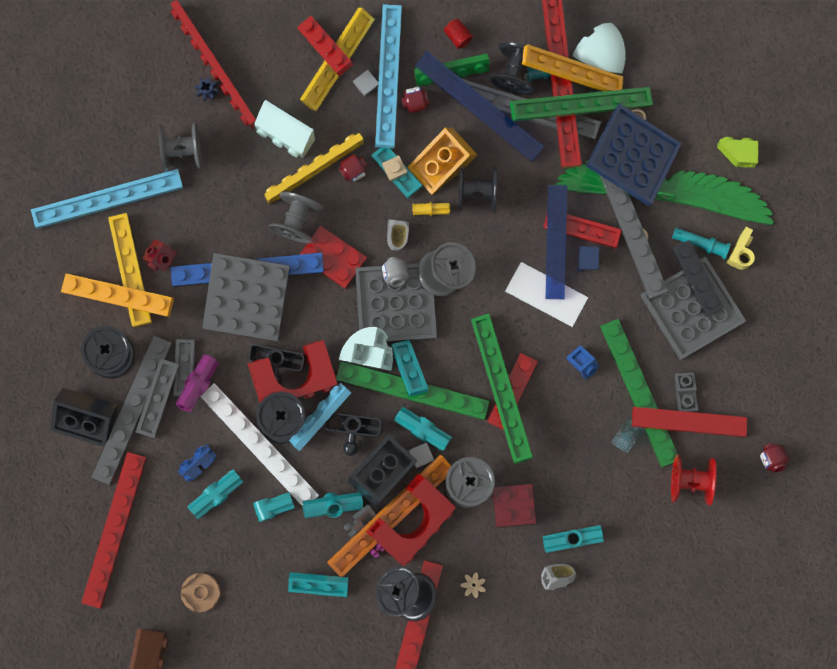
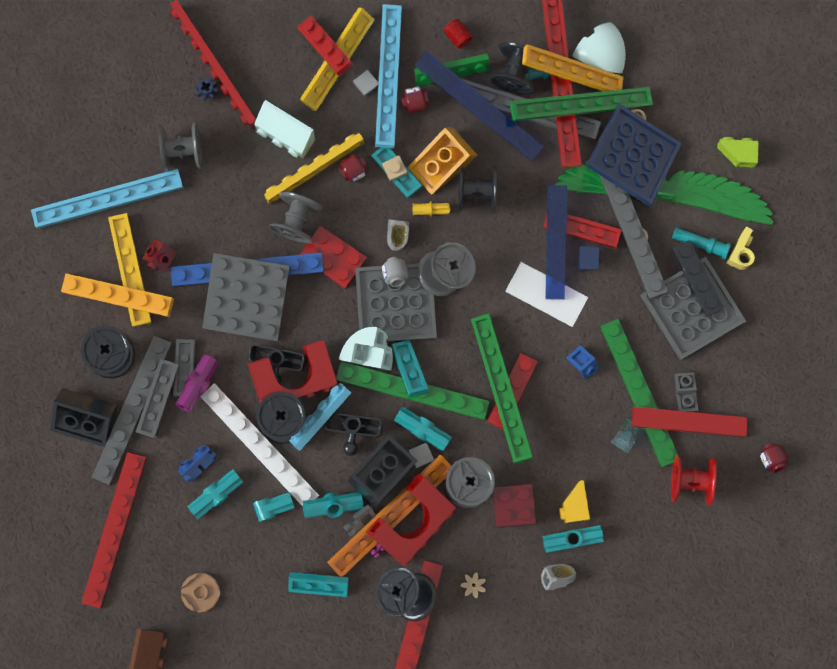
none -> yellow slope [559,480,590,524]

